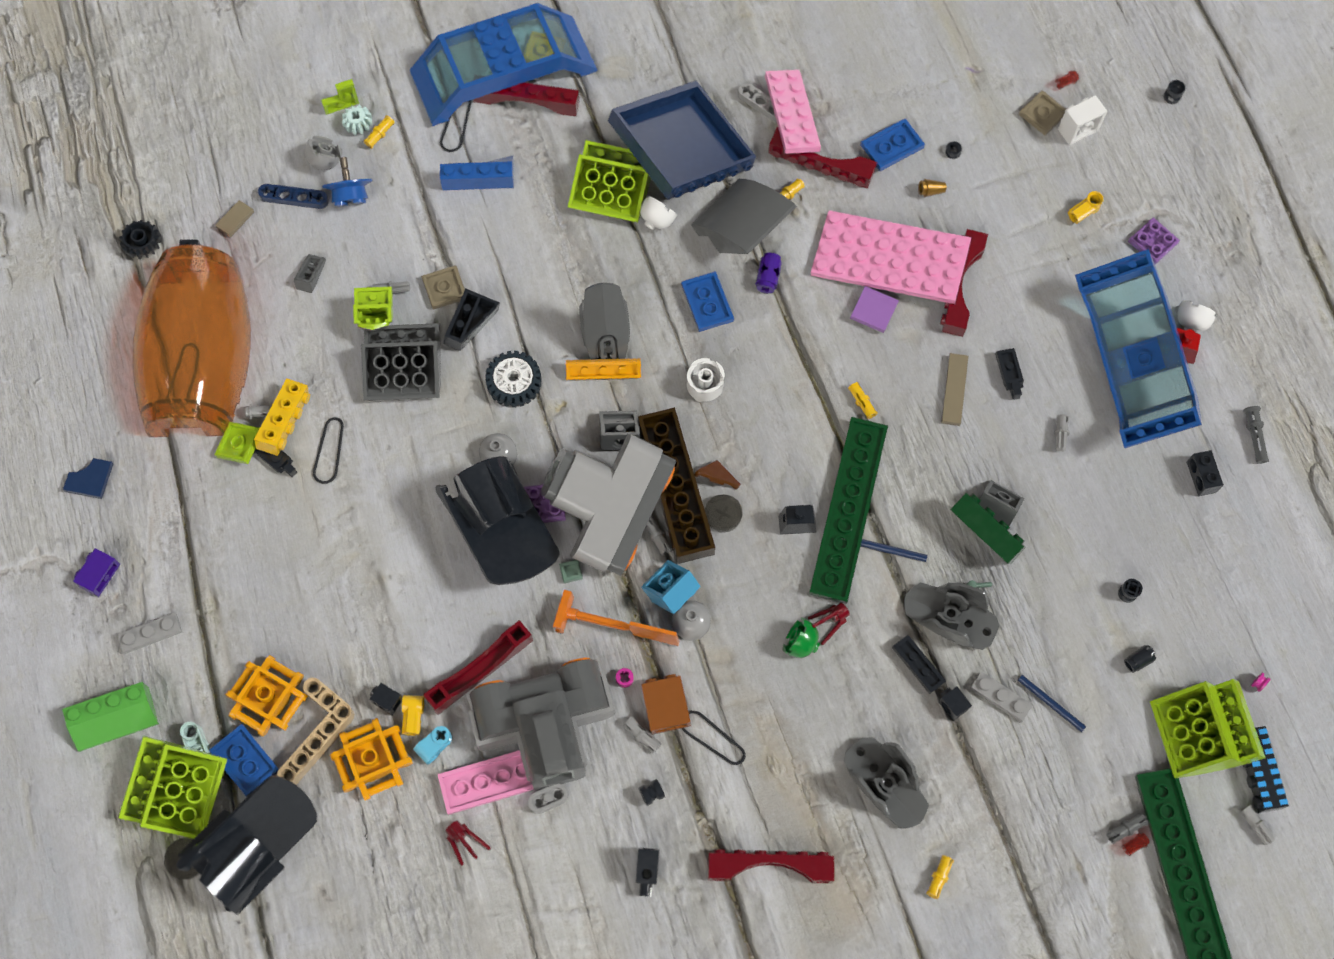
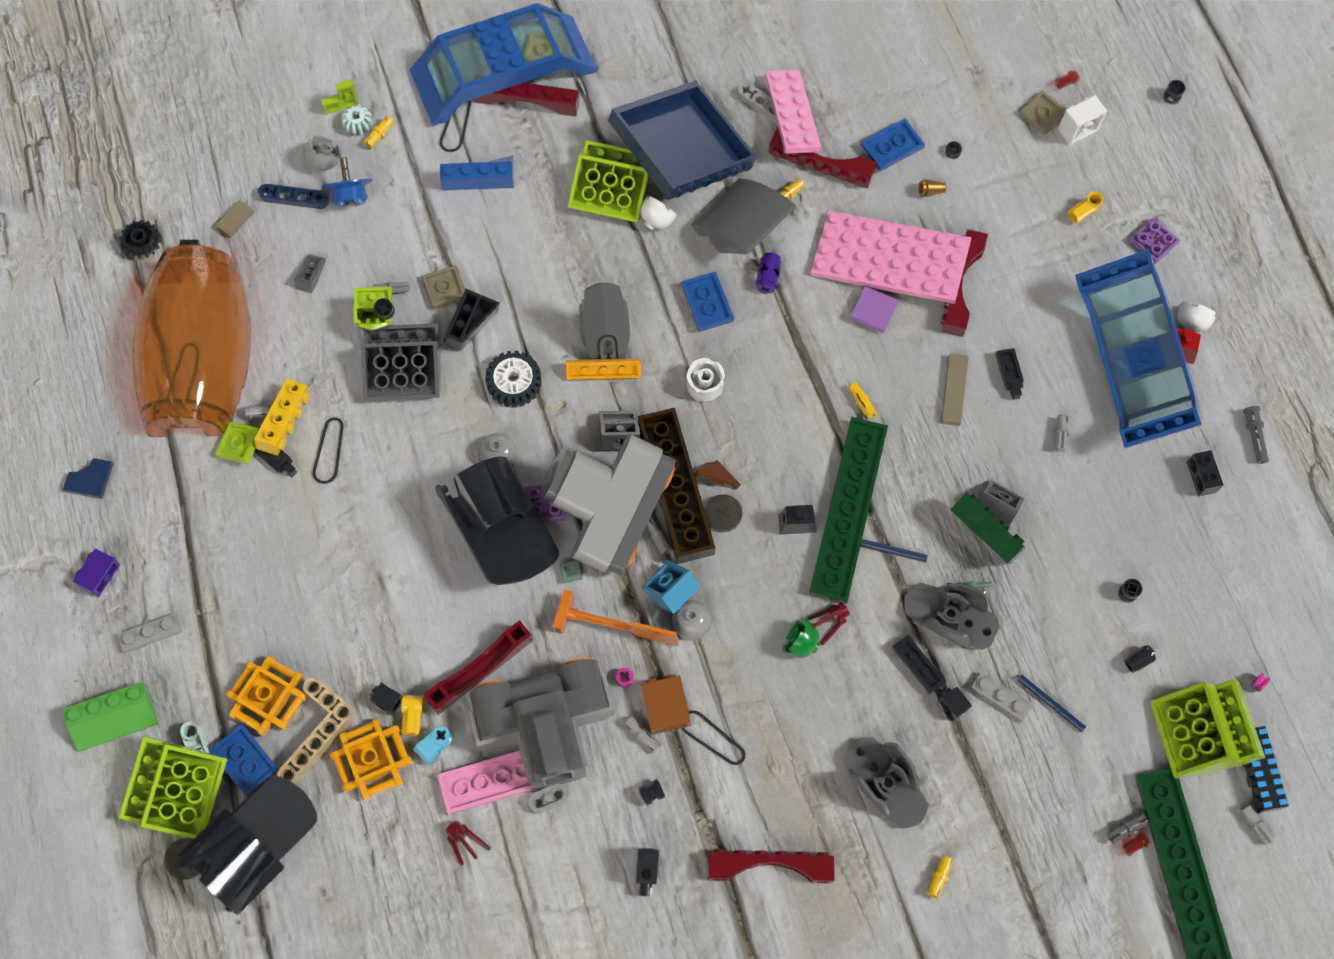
none -> black wheel [374,298,395,320]

